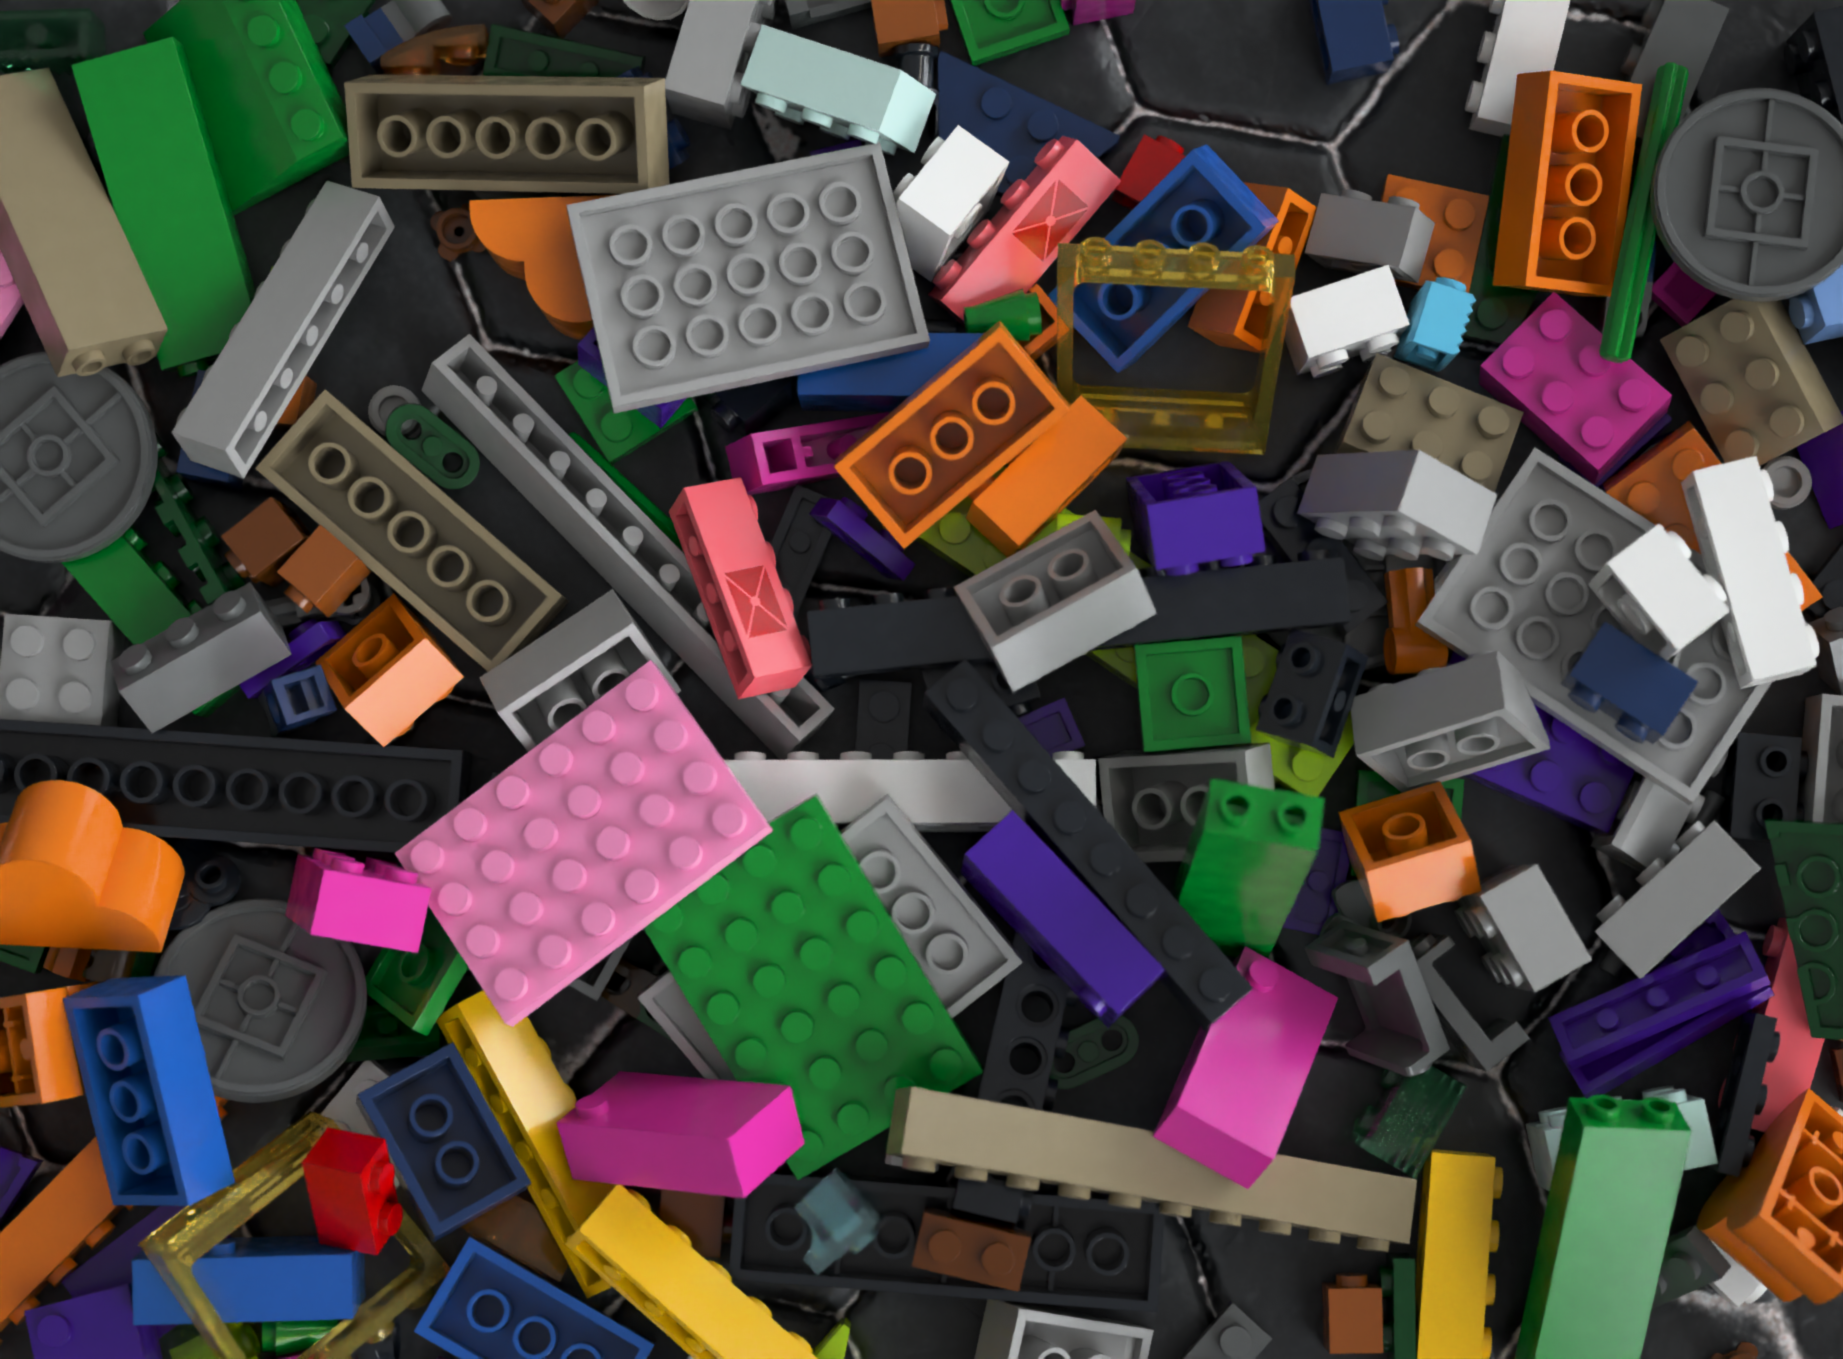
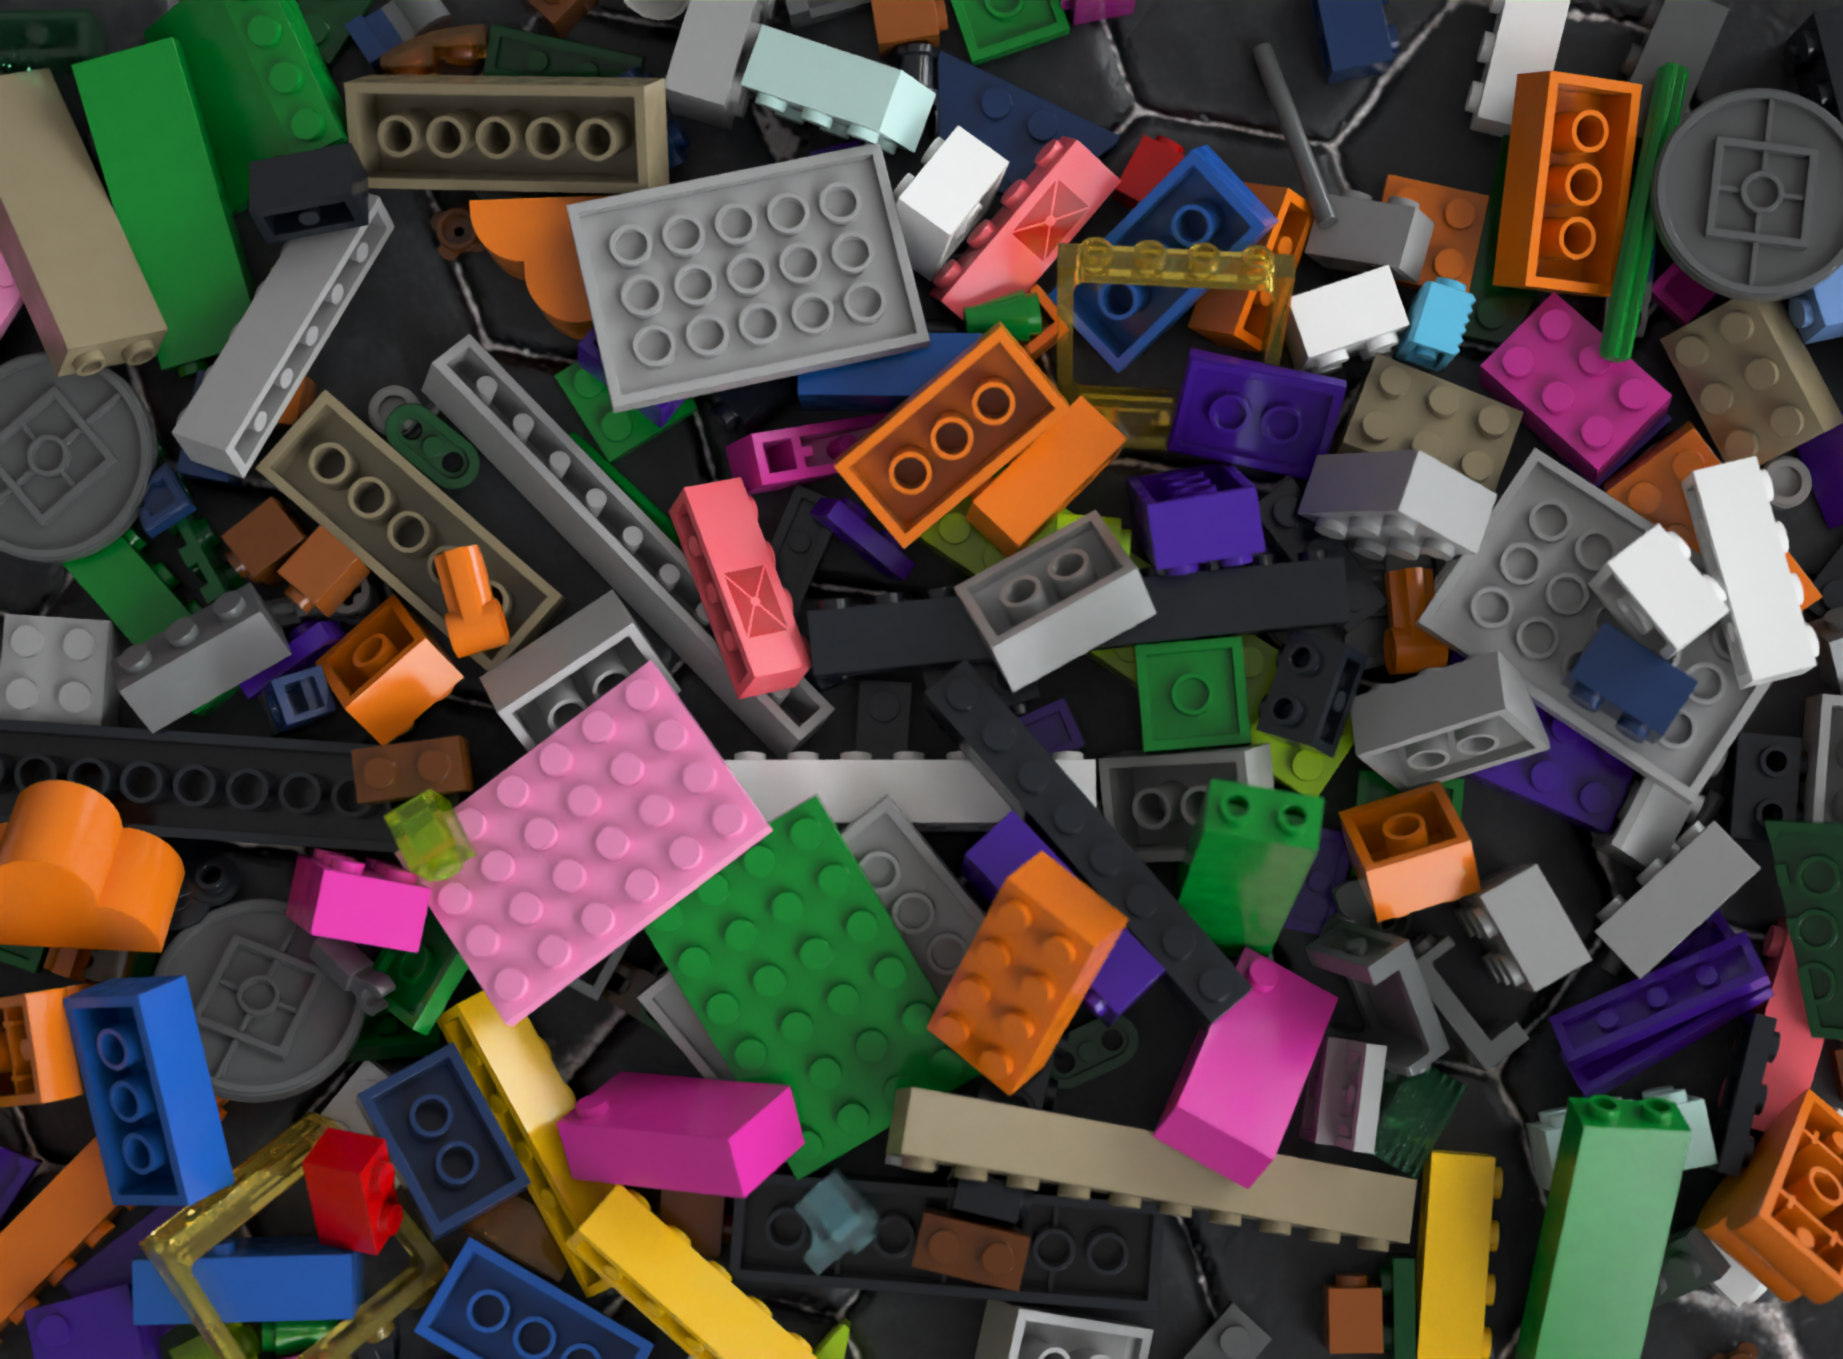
none -> dark blue tile [140,463,197,538]
none -> black brick [249,143,369,244]
none -> flat silver bar [309,936,396,1017]
none -> reddish brown brick [351,736,475,805]
none -> clear neon green brick [384,789,476,882]
none -> orange piece [433,544,511,659]
none -> orange brick [926,851,1129,1096]
none -> dark purple tile [1167,348,1346,480]
none -> dark grey bar [1252,43,1338,229]
none -> light grey slope [1298,1035,1387,1154]

